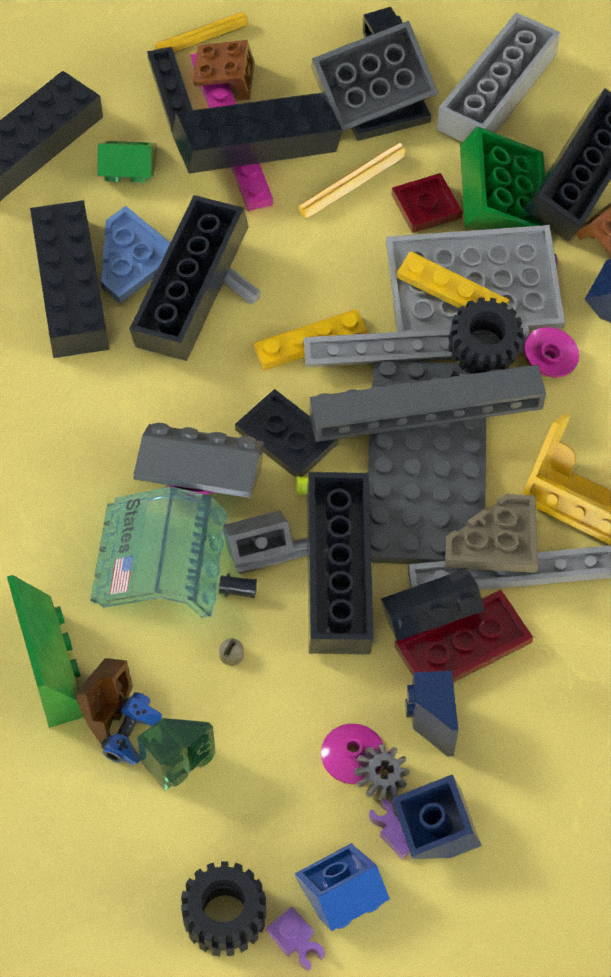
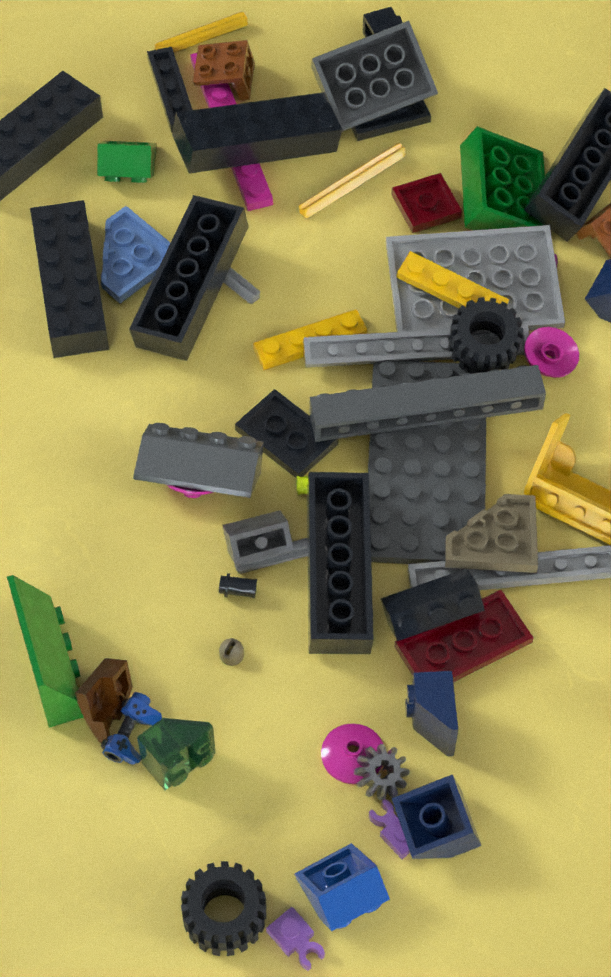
clear light blue hinge [90,487,227,618] -> none
light grey brick [437,13,561,142] -> none

